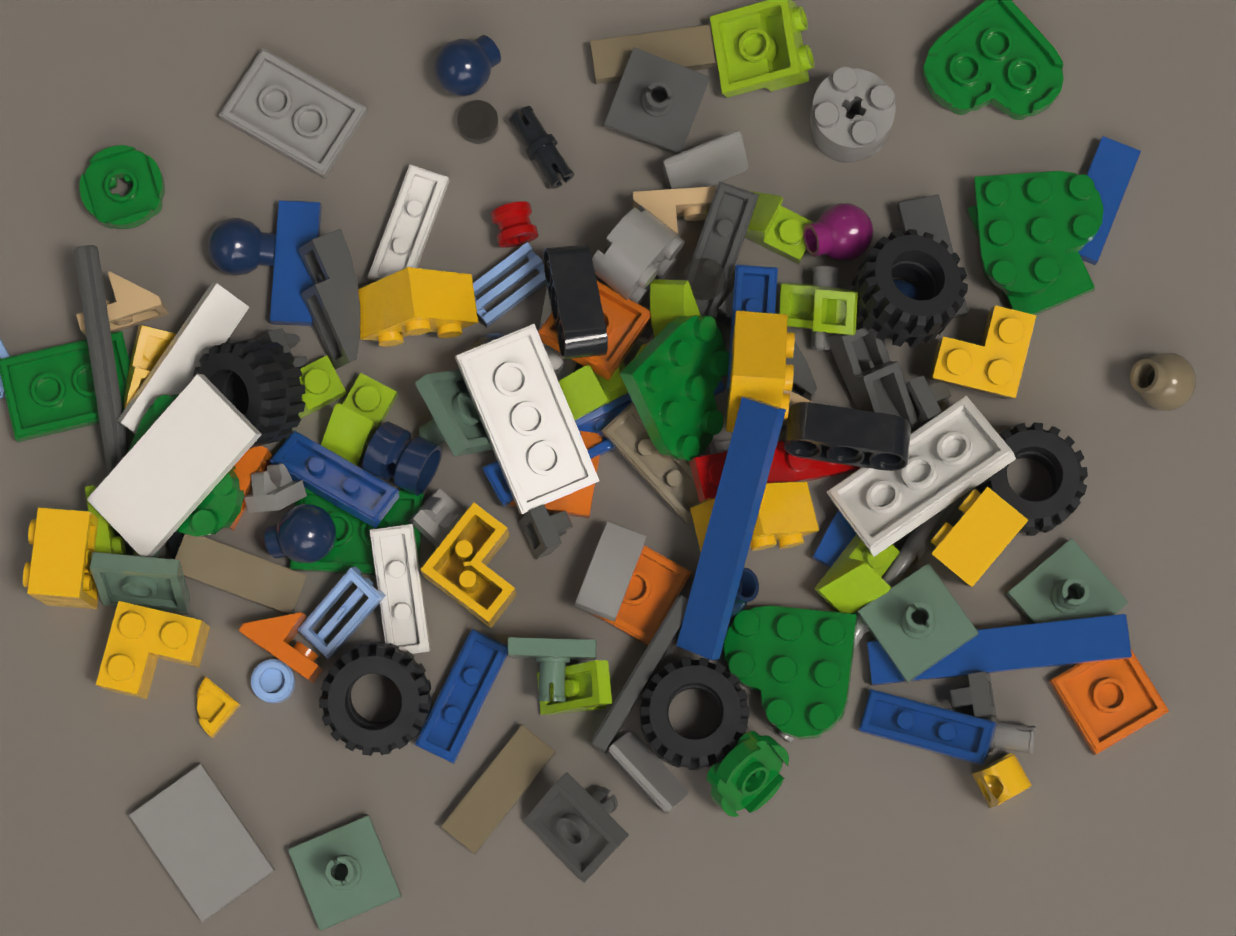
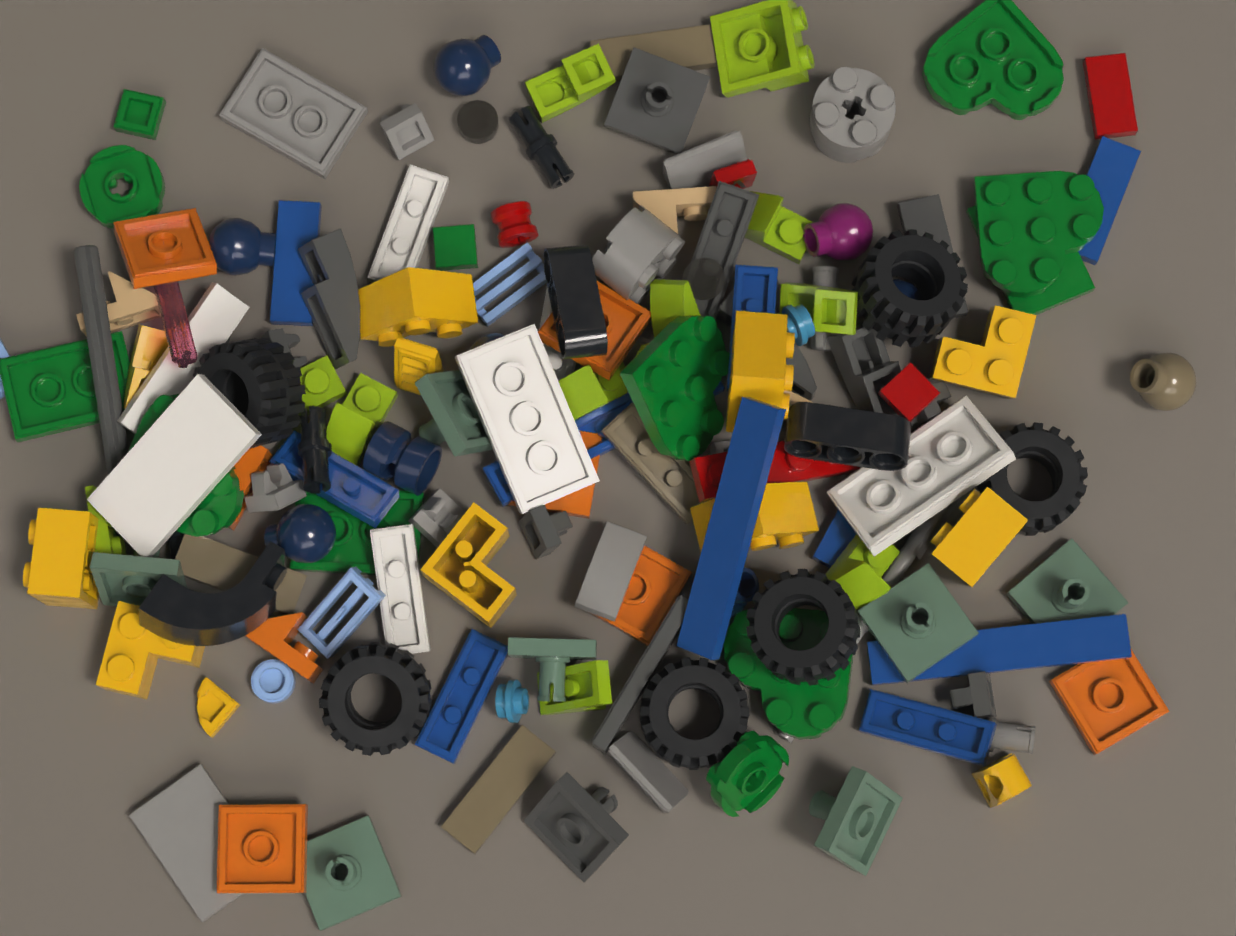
none -> green tile [113,89,166,140]
none -> orange tile [113,208,217,289]
none -> black arch [138,541,287,646]
none -> clear pink axle [153,281,197,368]
none -> orange tile [217,804,308,894]
none -> black pin [297,406,332,494]
none -> light grey tile [380,103,435,160]
none -> yellow slope [394,337,444,395]
none -> green tile [433,224,478,271]
none -> dark azure plate [495,680,529,723]
none -> lime slope [525,43,616,123]
none -> red tile [709,159,757,189]
none -> black tyre [746,569,860,686]
none -> dark azure plate [782,305,815,346]
none -> sand green tile [809,766,903,876]
none -> red tile [878,362,940,422]
none -> red tile [1083,53,1138,140]

